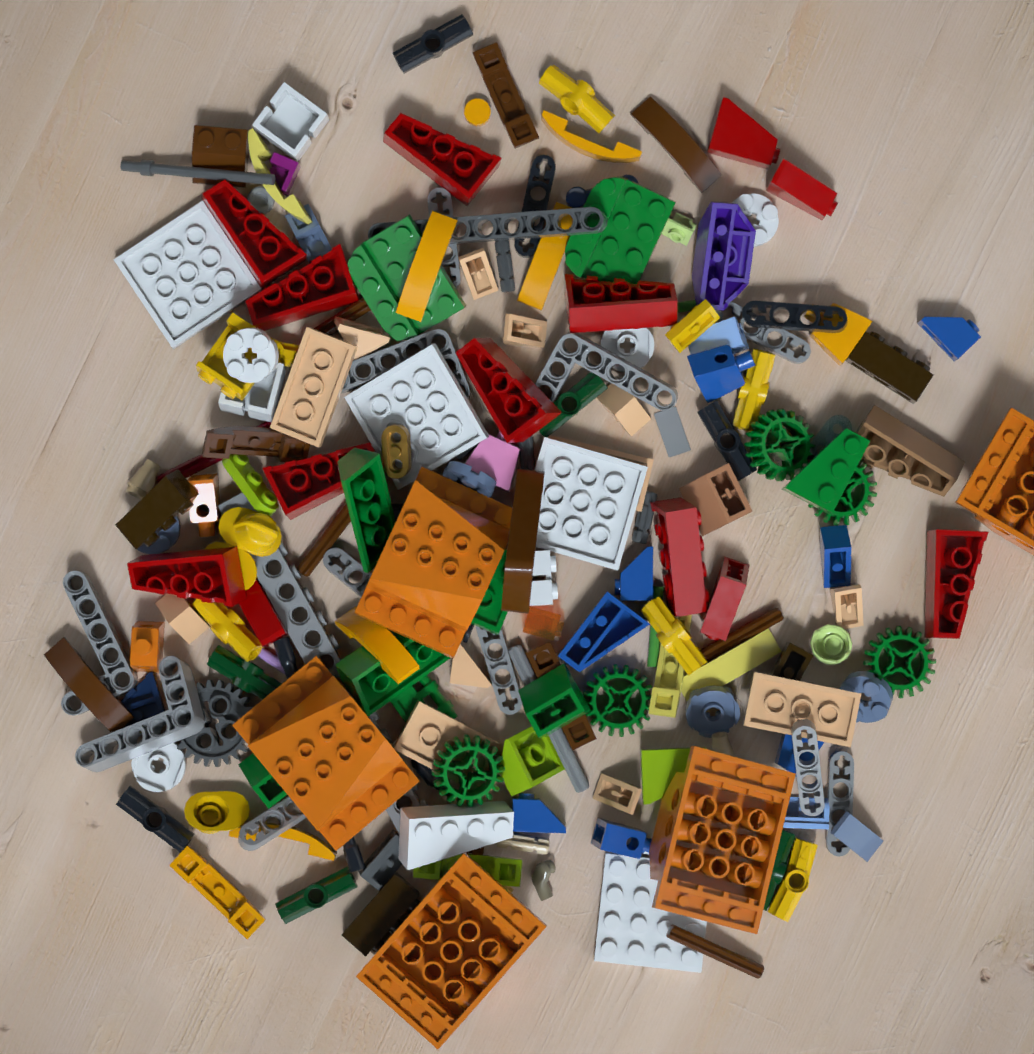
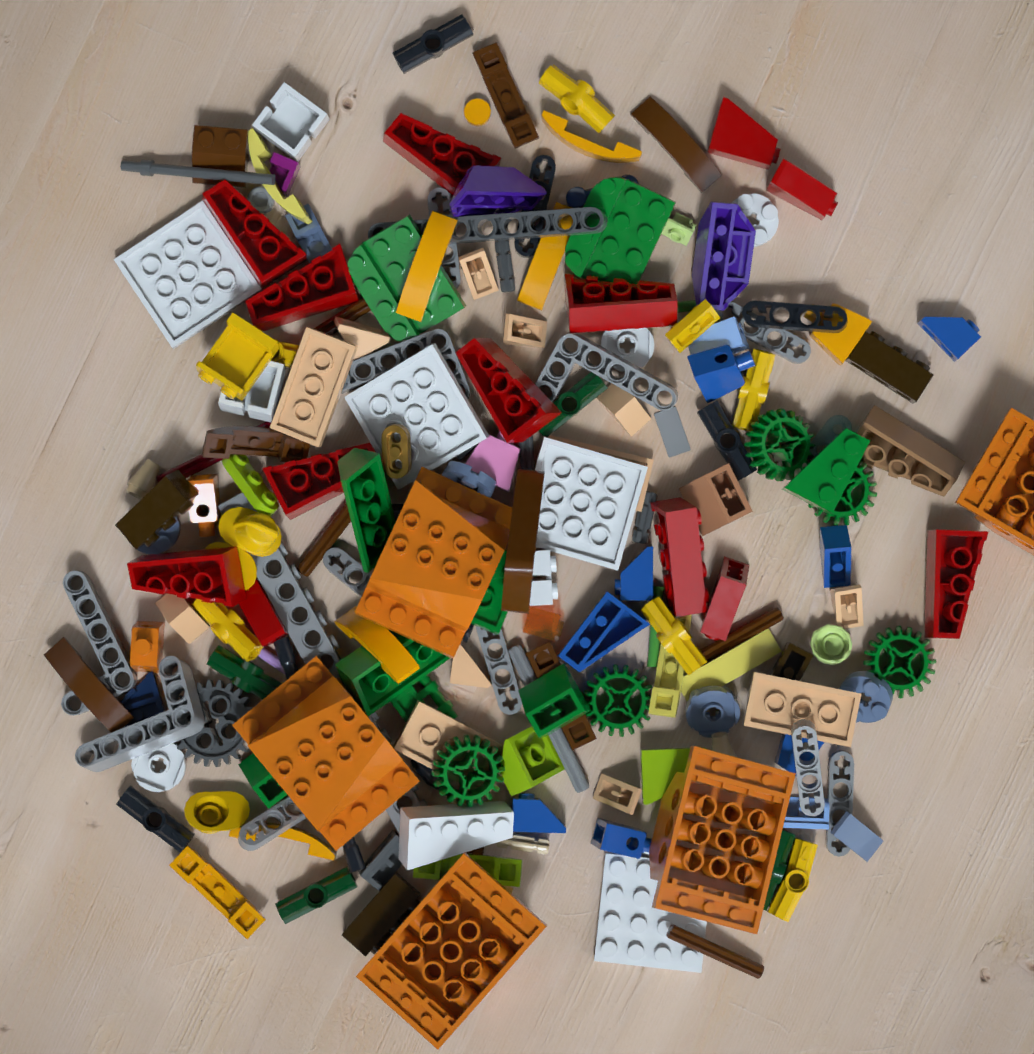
white plate [223,328,279,383] -> none
dark tan arm [532,860,556,901] -> none
none -> dark purple wedge [450,165,546,217]

